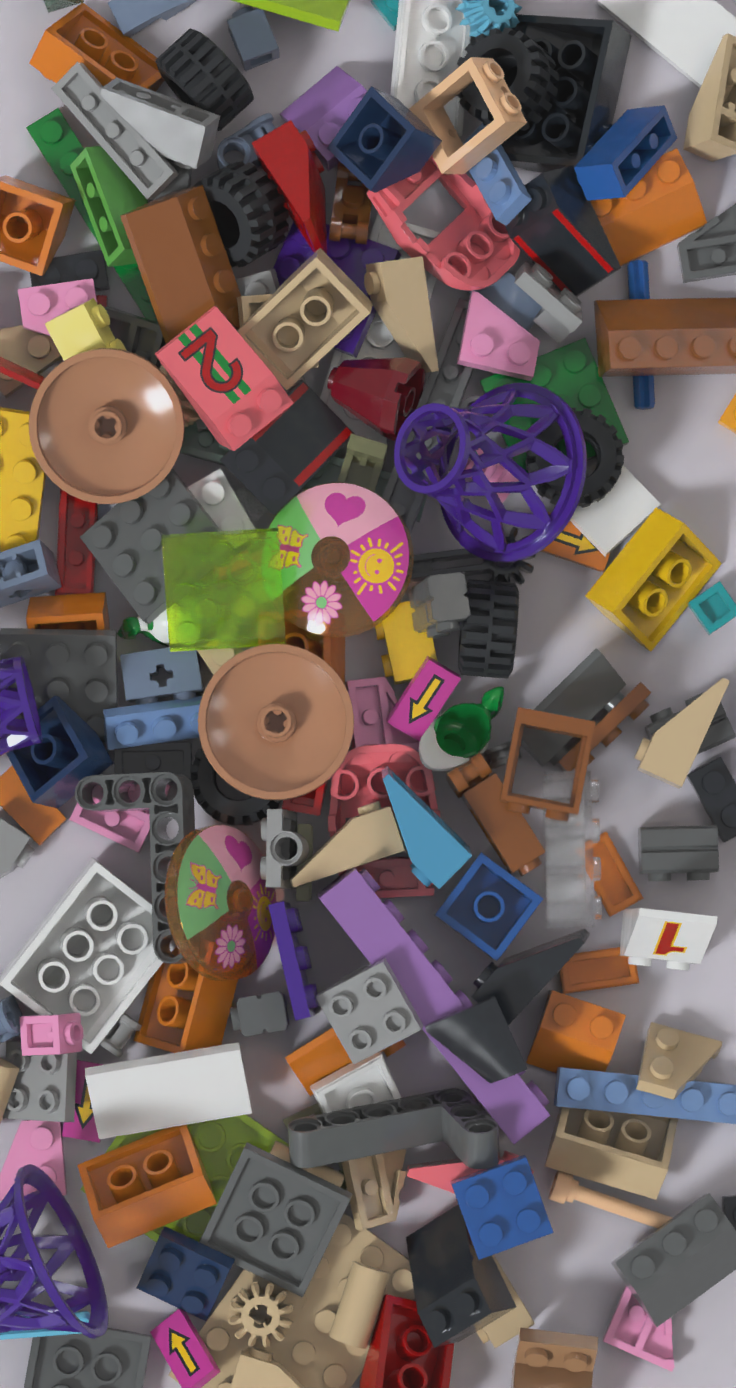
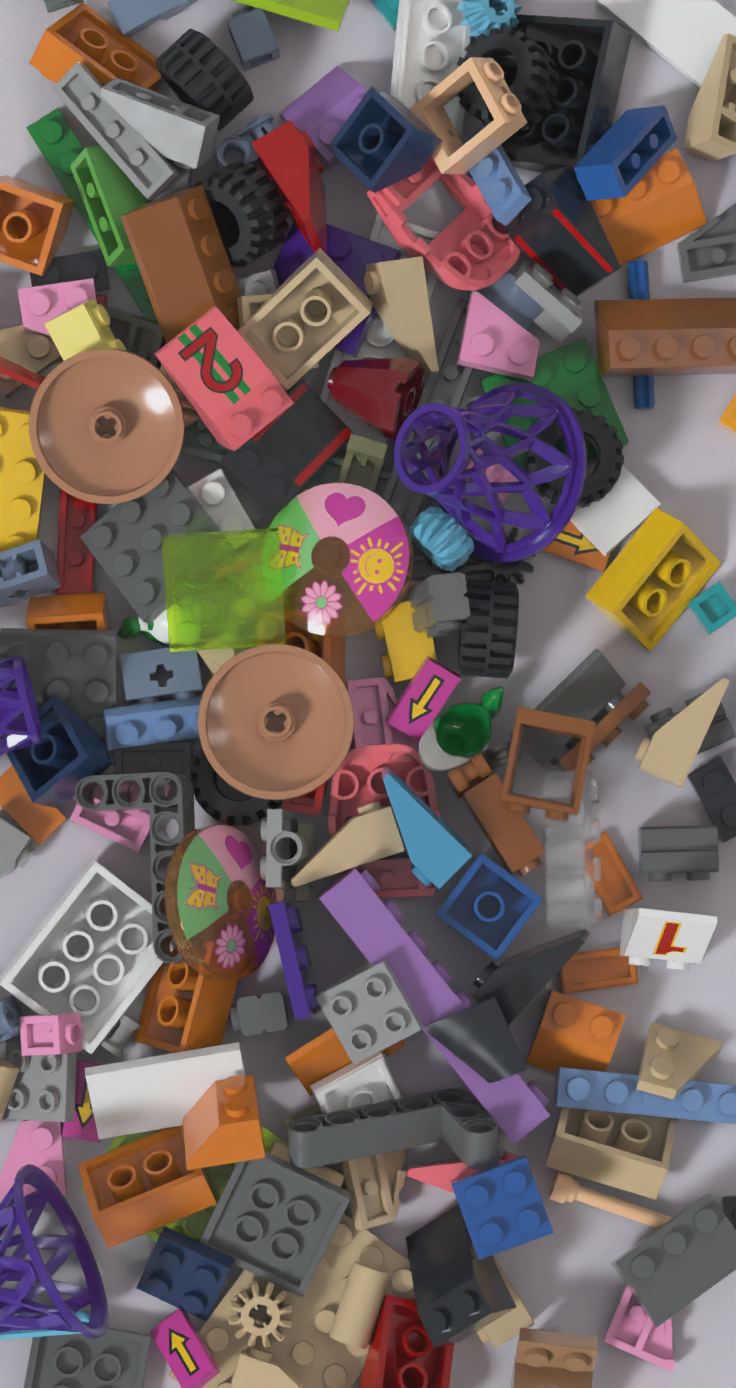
dark orange plate [329,161,372,245] -> none
none -> orange slope [183,1075,265,1170]
none -> medium azure gear [409,507,474,571]

